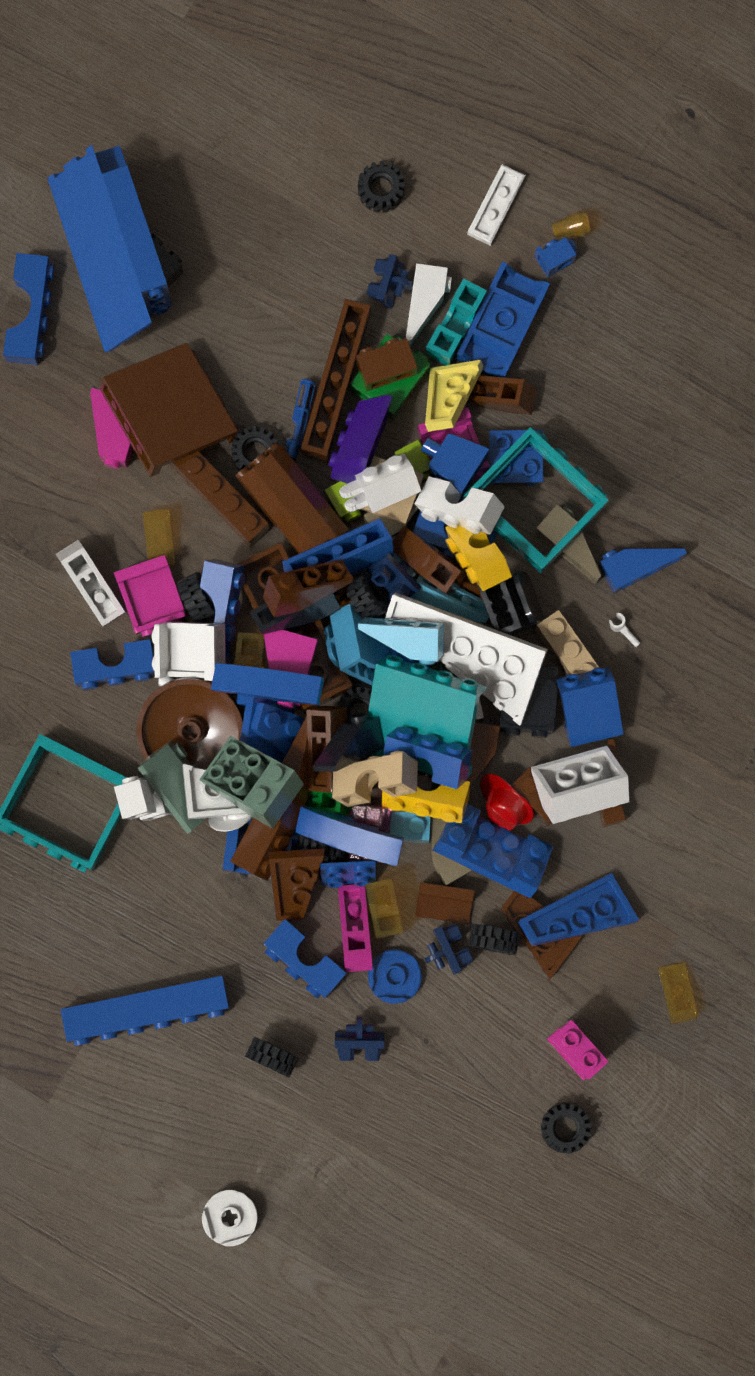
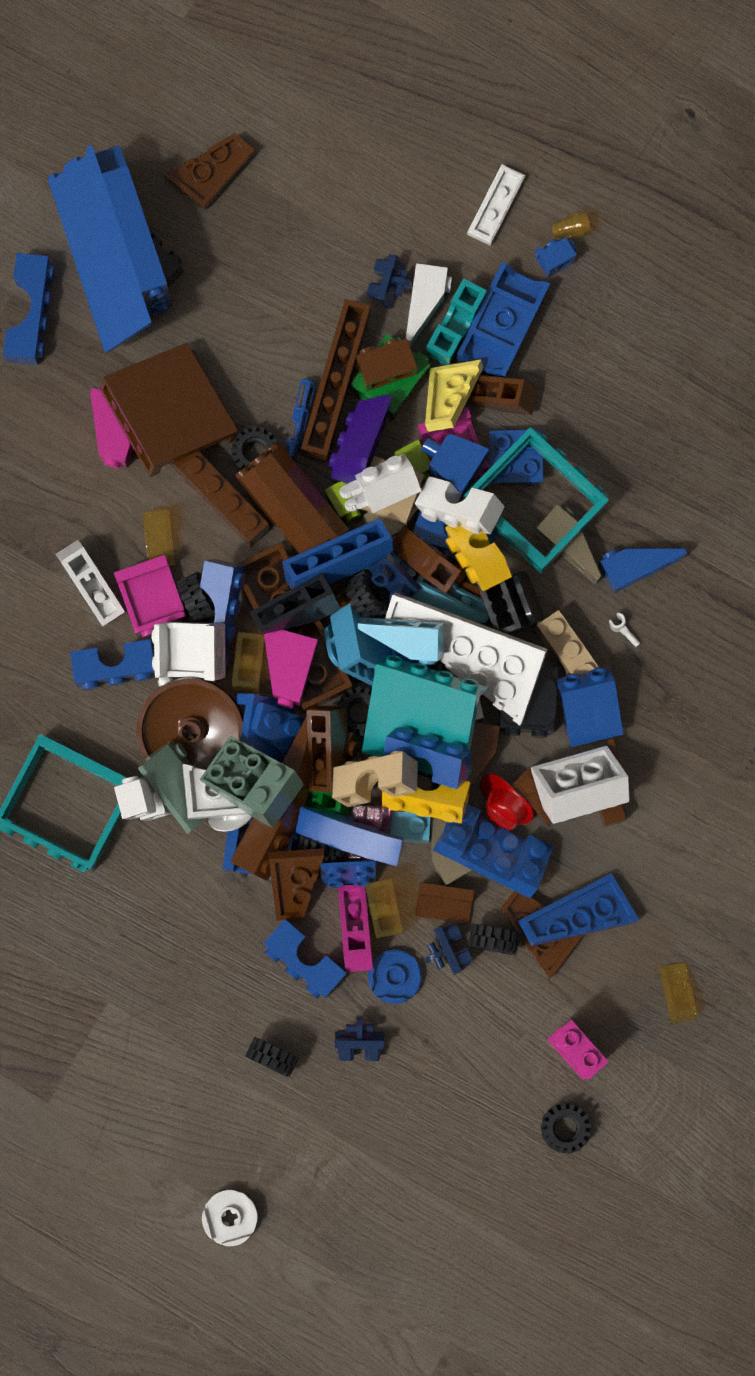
blue brick [60,976,230,1046] -> none
blue slope [211,663,324,705] -> none
reddish brown slope [263,559,354,617] -> none
black slope [313,713,383,772] -> none
black tyre [358,161,405,213] -> none
none -> reddish brown wing [164,133,255,210]

